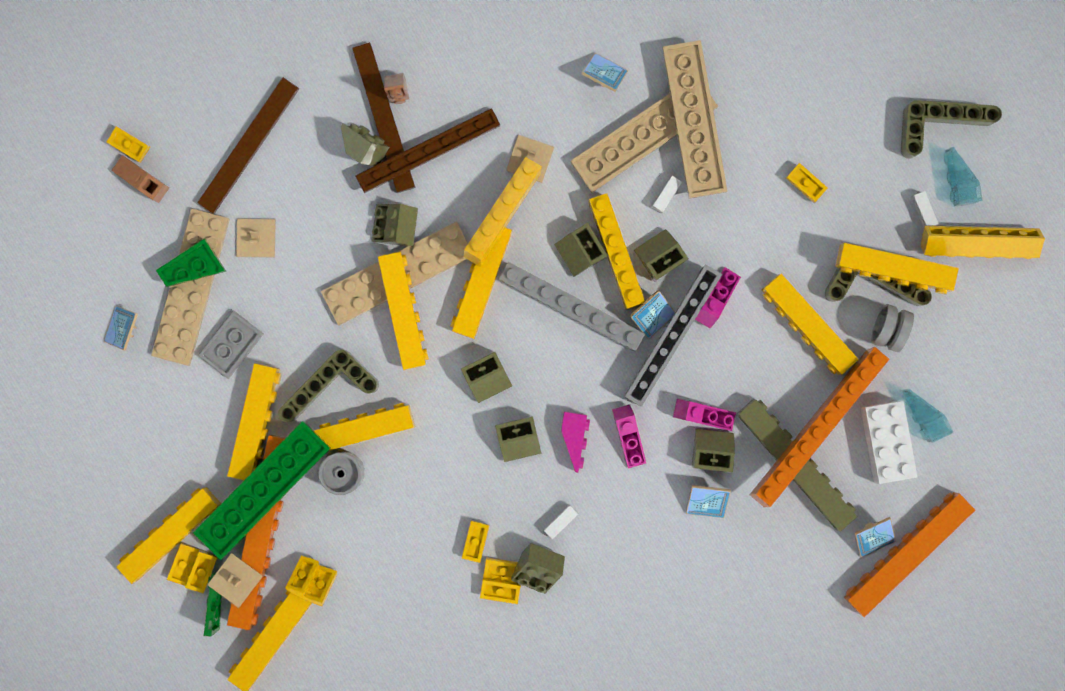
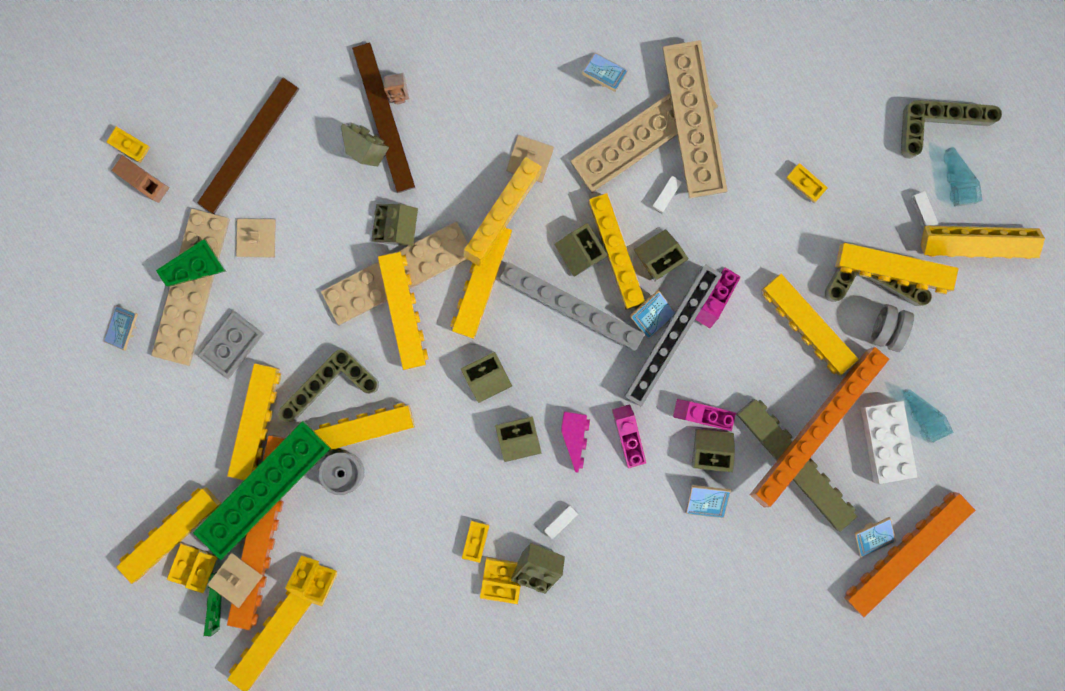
reddish brown tile [355,108,500,194] -> none

